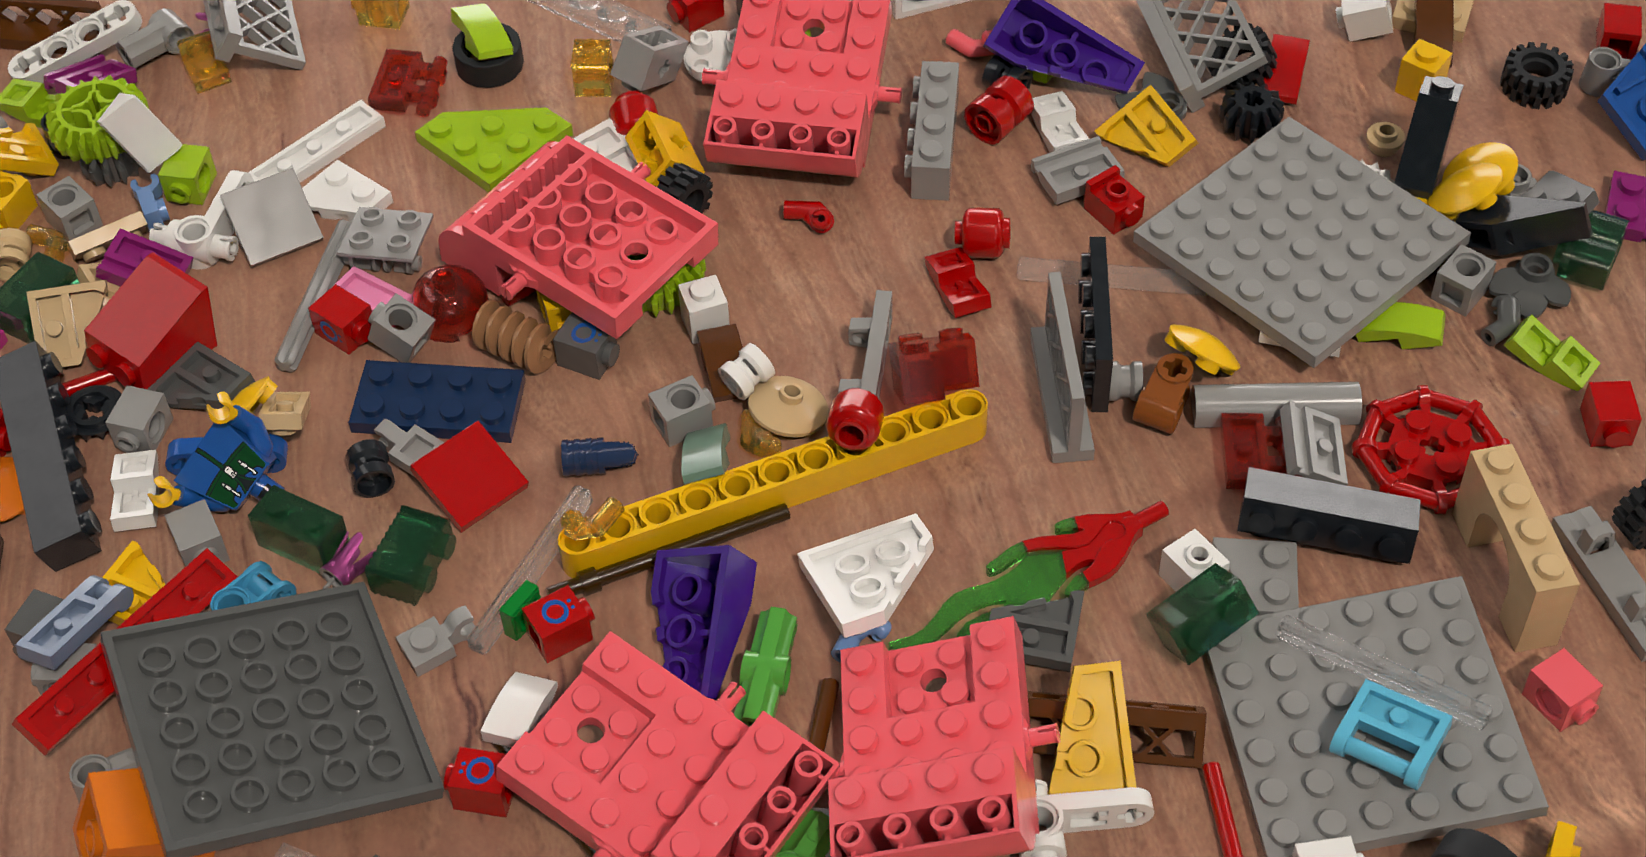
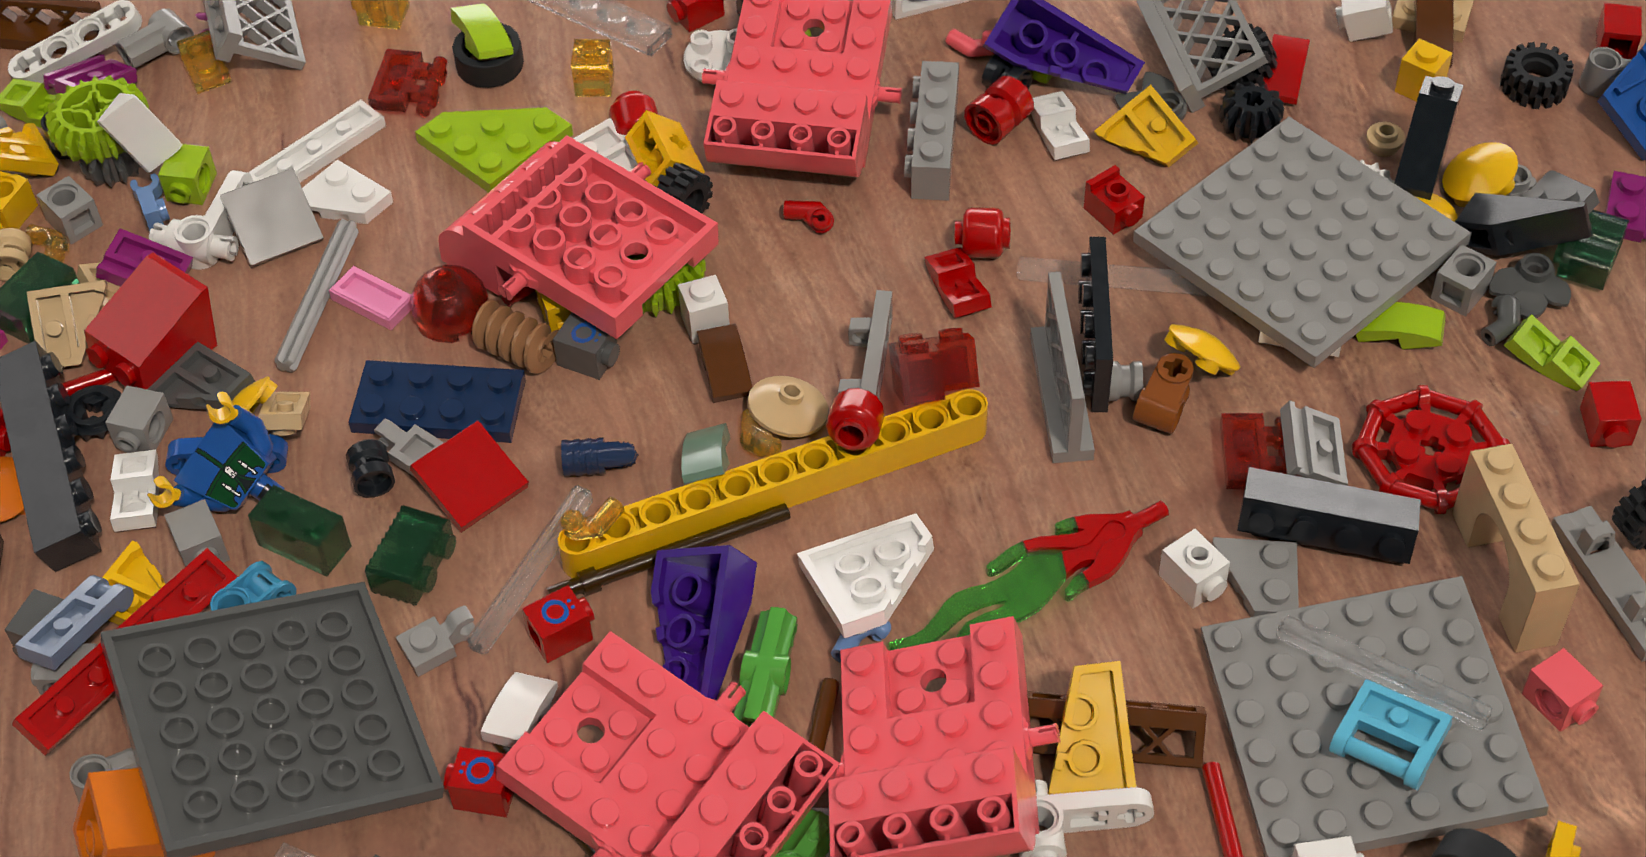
tan plate [68,210,148,263] -> none
red brick [308,284,372,355] -> none
flat silver piece [319,531,381,589] -> none
light grey hinge [337,207,434,274] -> none
light grey brick [368,293,436,363] -> none
green tile [499,579,541,641] -> none
light grey brick [610,25,689,92] -> none
light grey brick [648,375,716,447] -> none
white wheel [718,343,775,400] -> none
dark grey wing [989,590,1085,672] -> none
light grey plate [1031,136,1125,205] -> none
clear green brick [1145,563,1259,665] -> none
light grey brick [1190,382,1362,428] -> none
yellow dish [1428,163,1503,219] -> none

